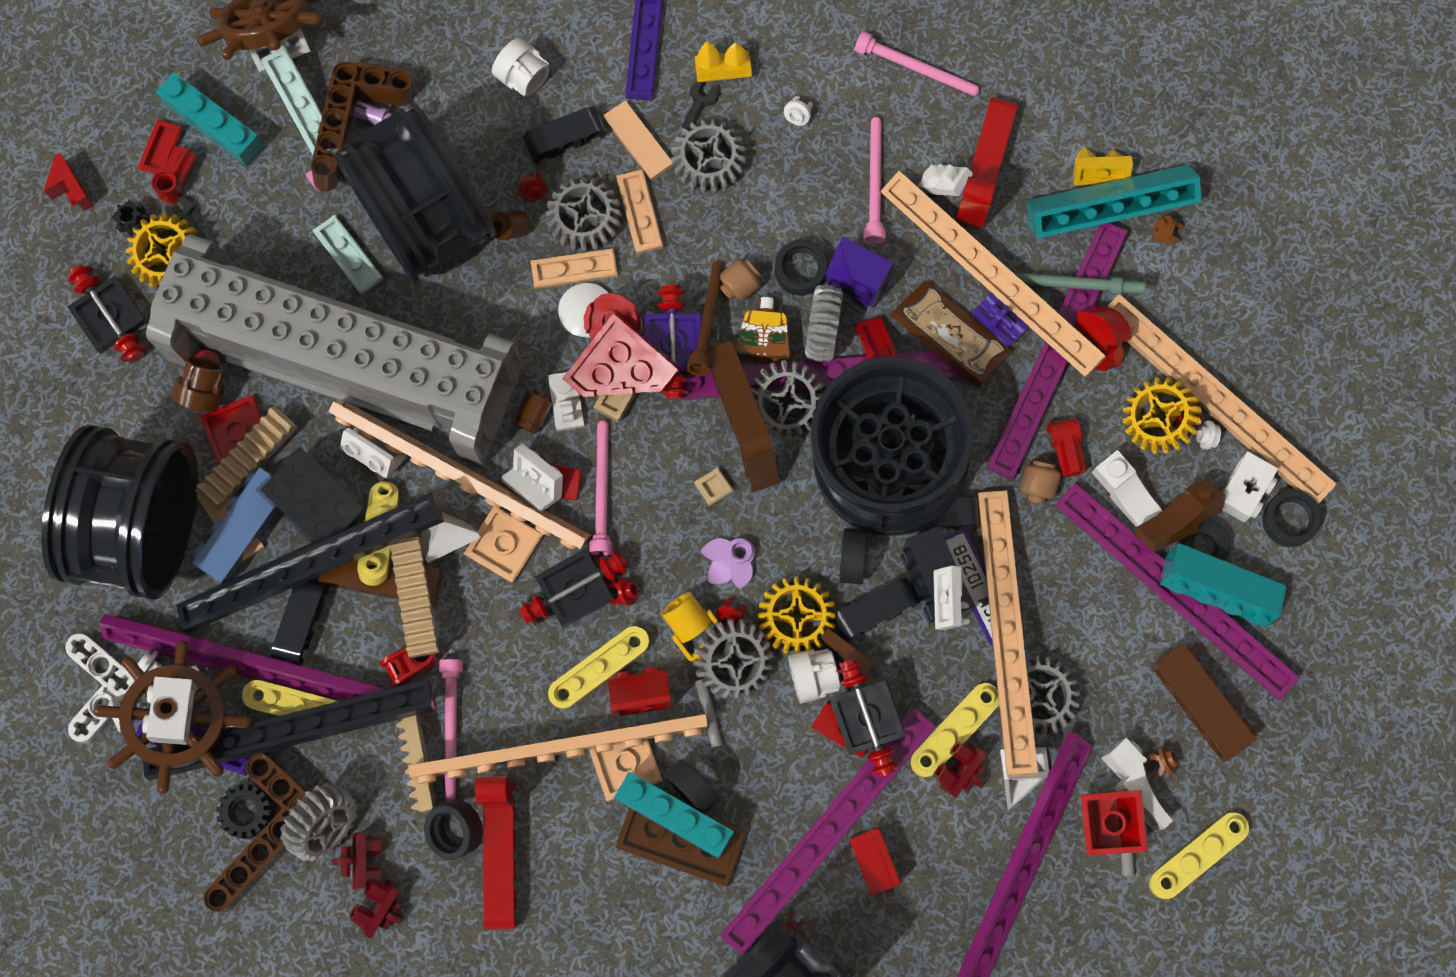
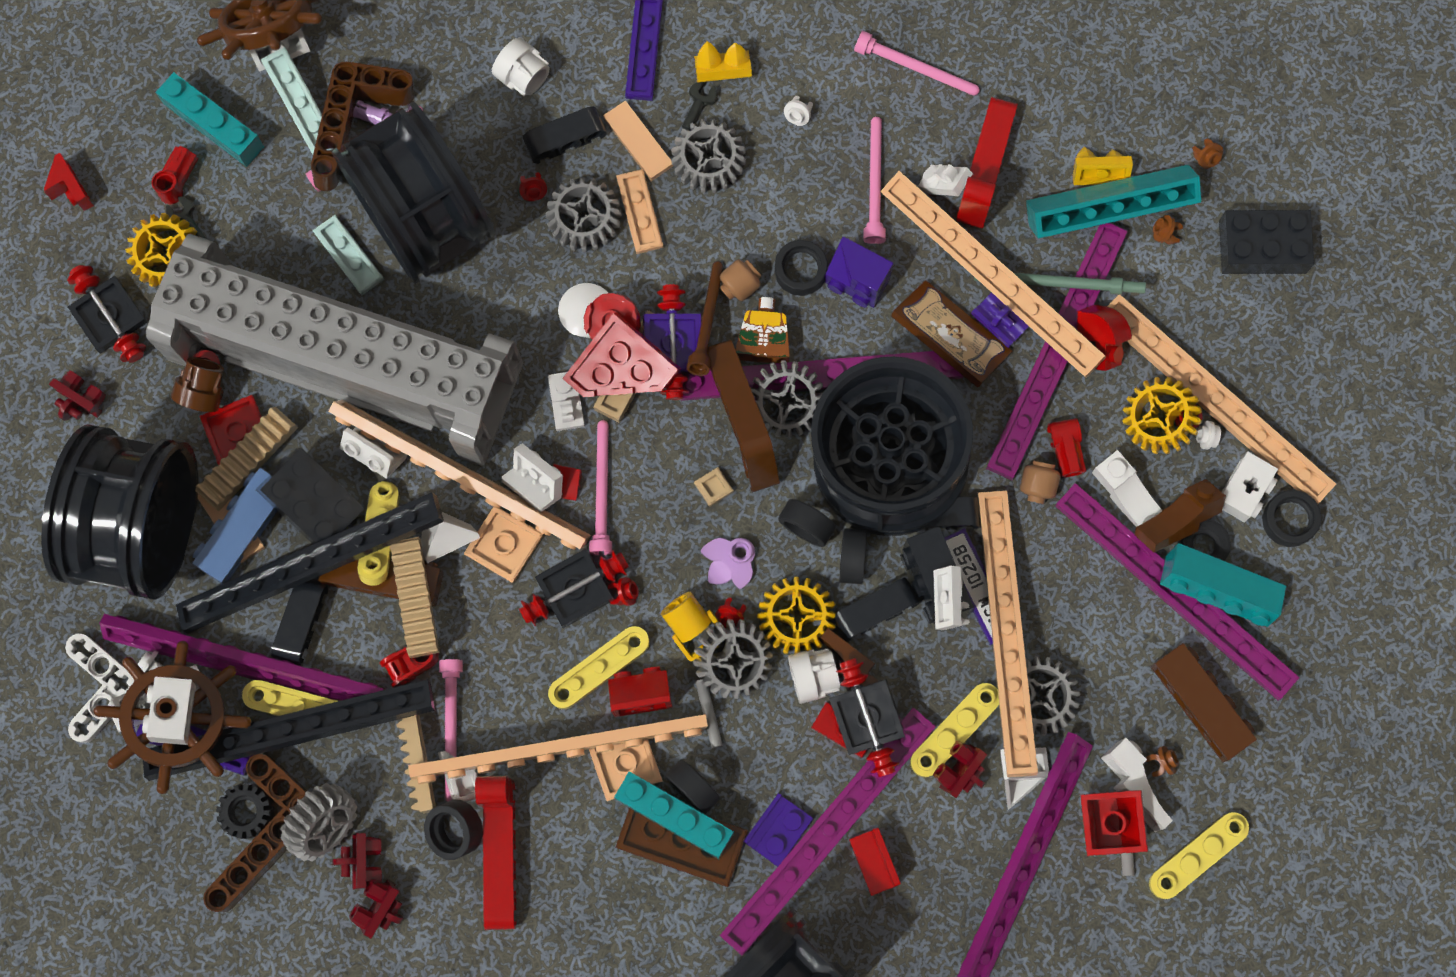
black gear [112,200,150,237] -> none
red tile [137,119,183,174] -> none
reddish brown brick [490,210,530,241] -> none
reddish brown brick [515,389,552,434] -> none
light nougat tile [531,248,618,289] -> none
light grey gear [805,285,843,362] -> none
red tile [855,317,899,360] -> none
none -> dark red hips [49,370,106,421]
none -> white tile [438,751,478,802]
none -> dark purple plate [743,793,813,867]
none -> black tyre [778,499,836,547]
none -> dark orange plate [1192,139,1223,169]
none -> black brick [1219,210,1314,274]

